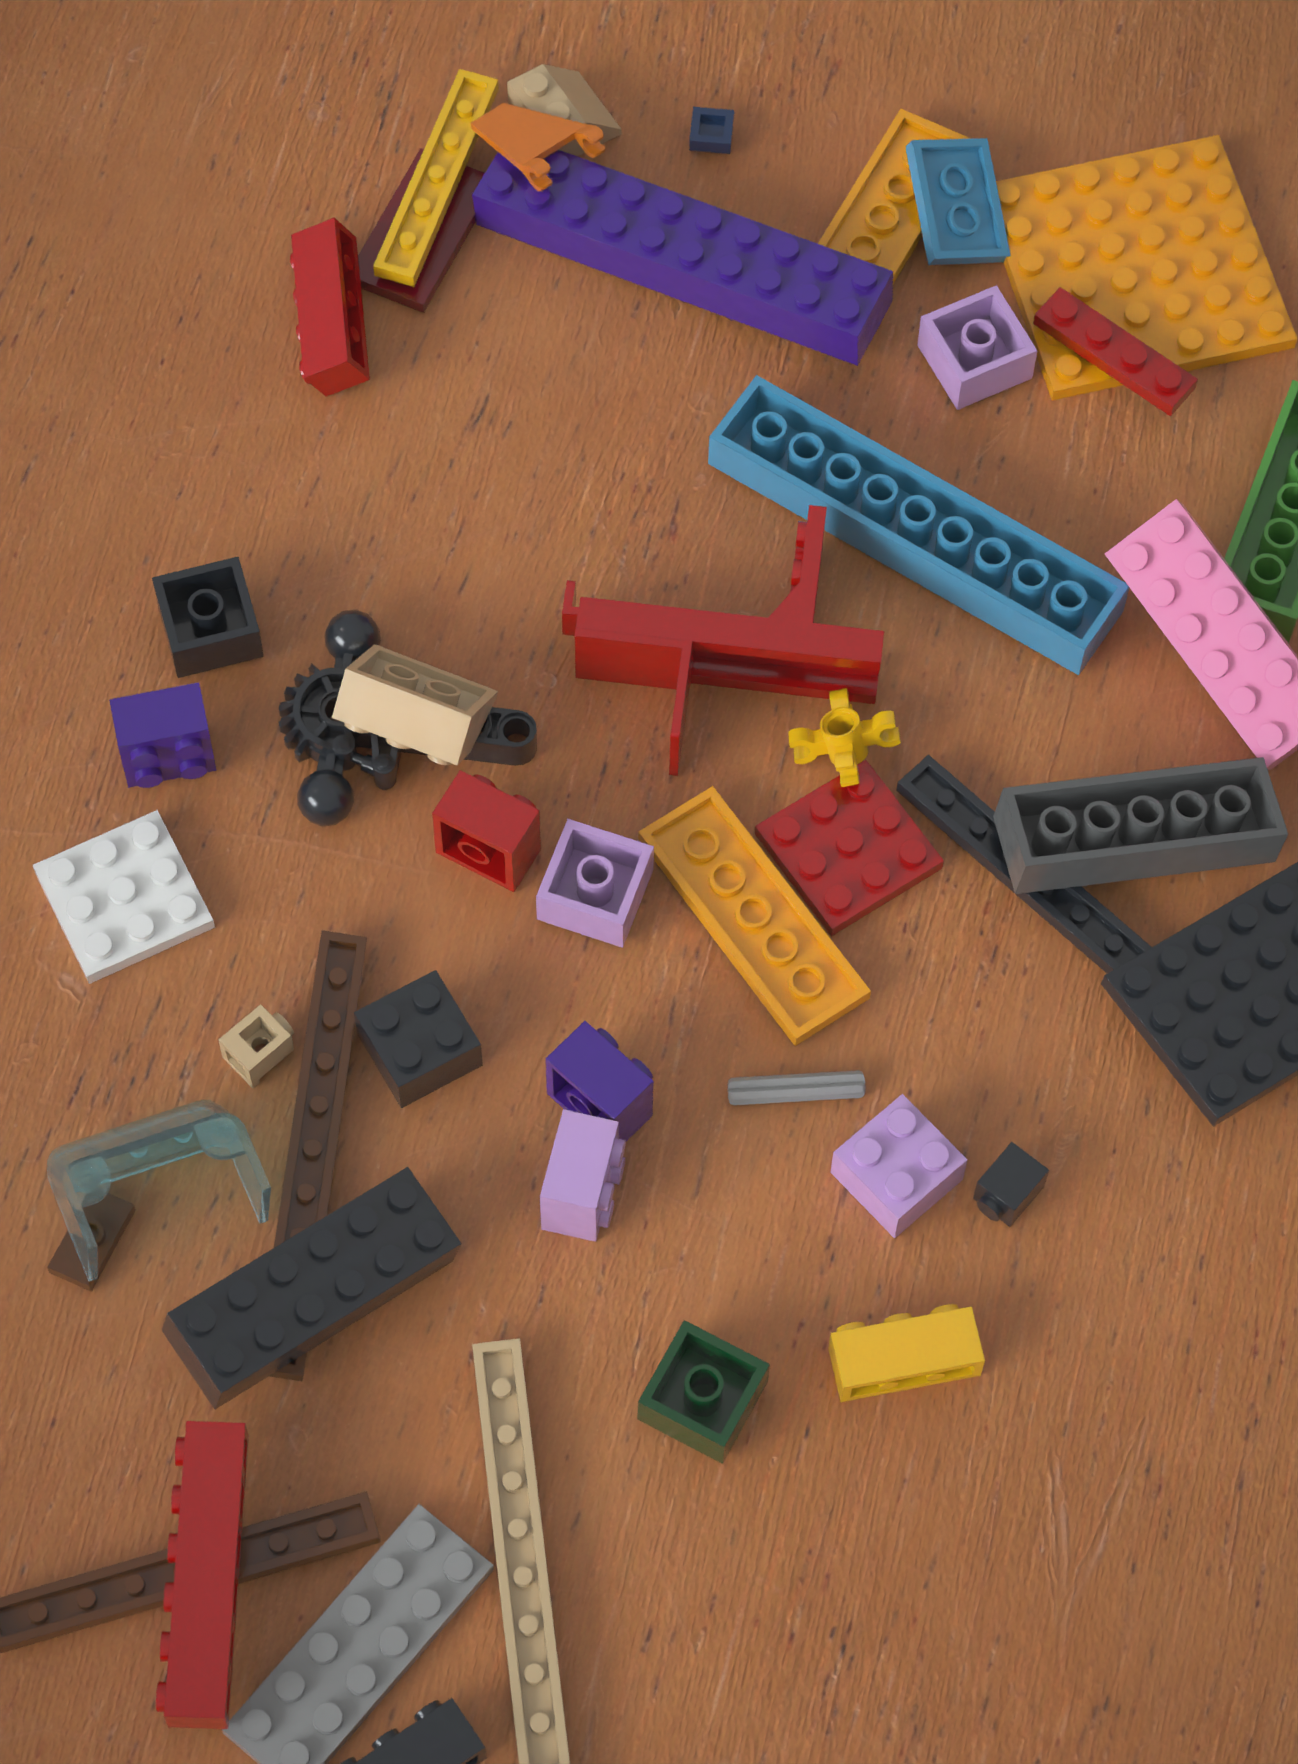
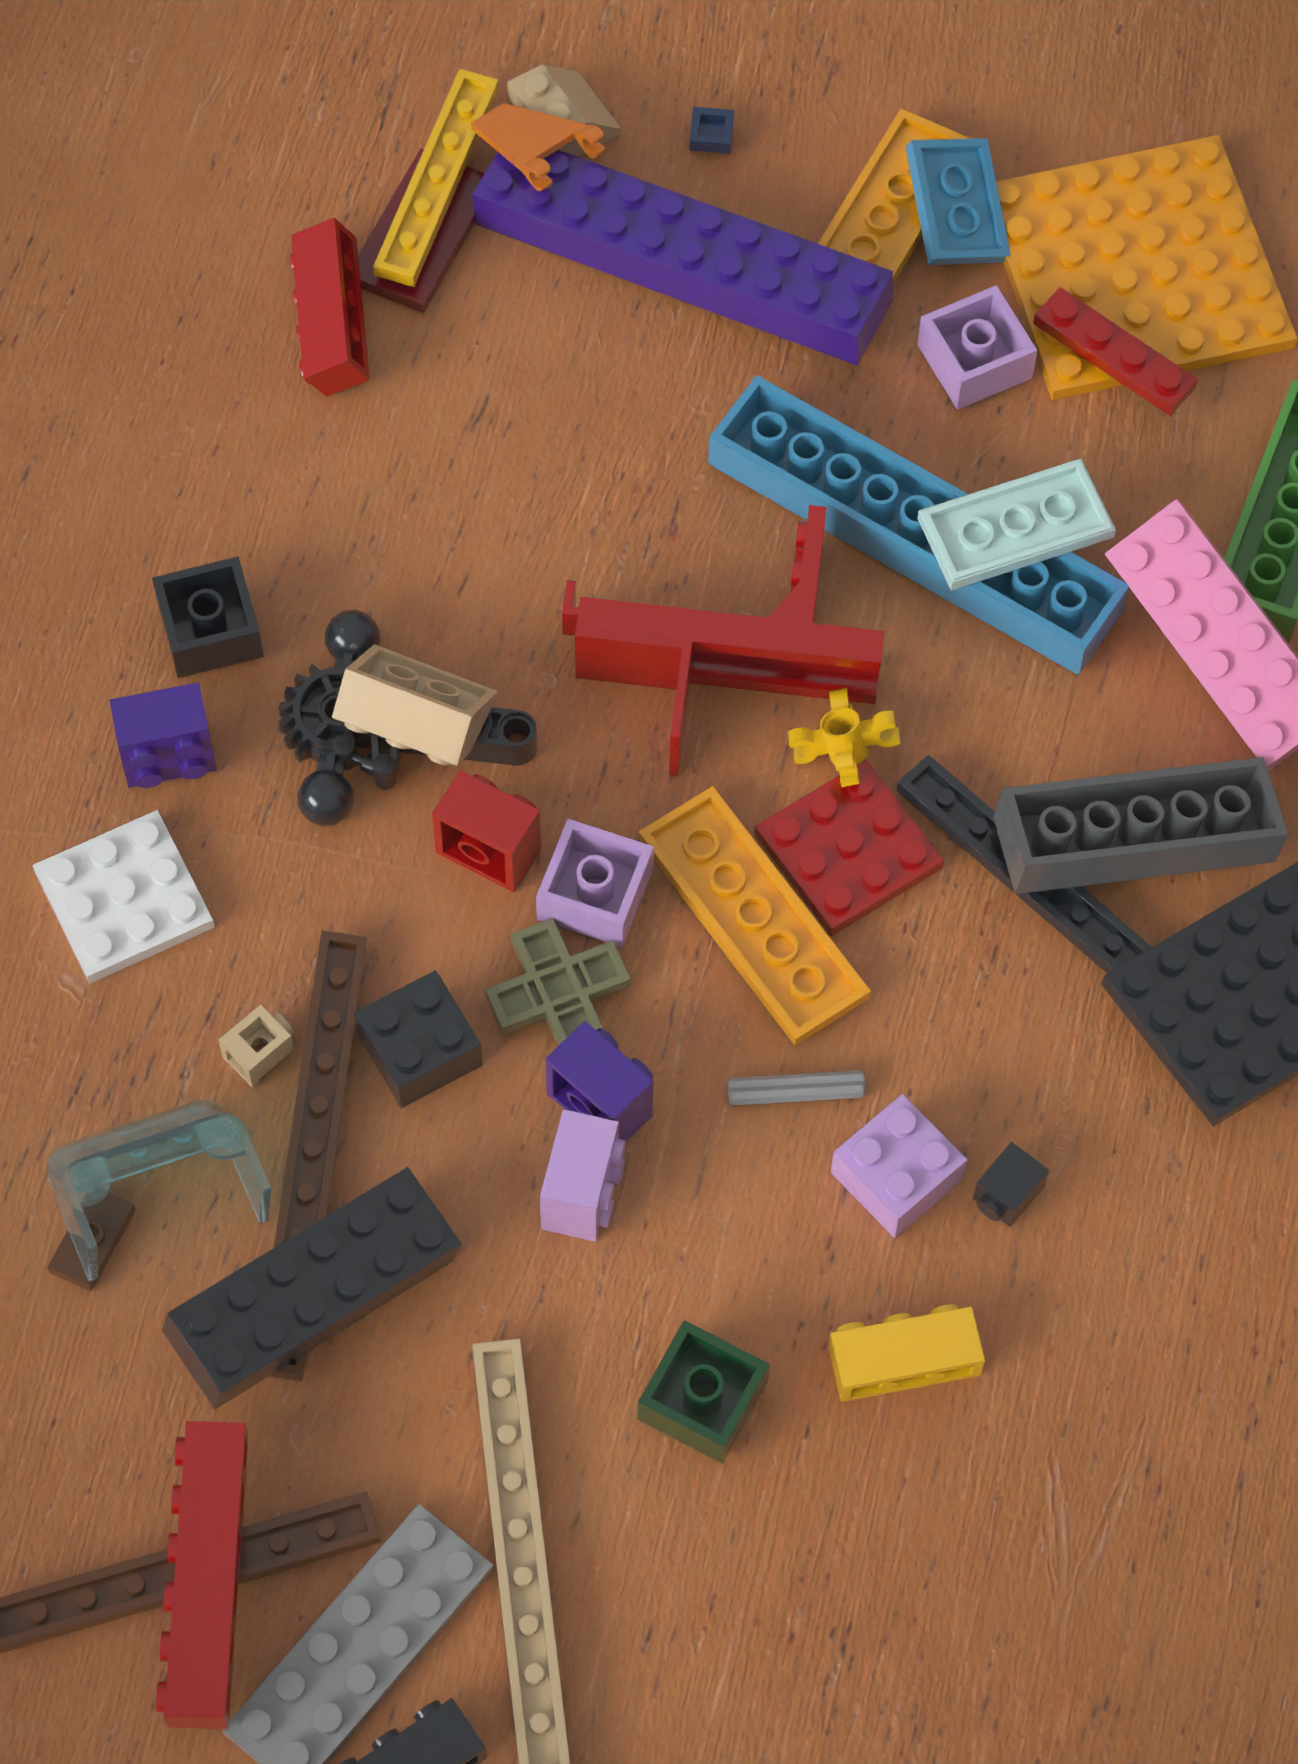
none -> olive plate [485,918,631,1046]
none -> light aqua tile [917,458,1116,591]

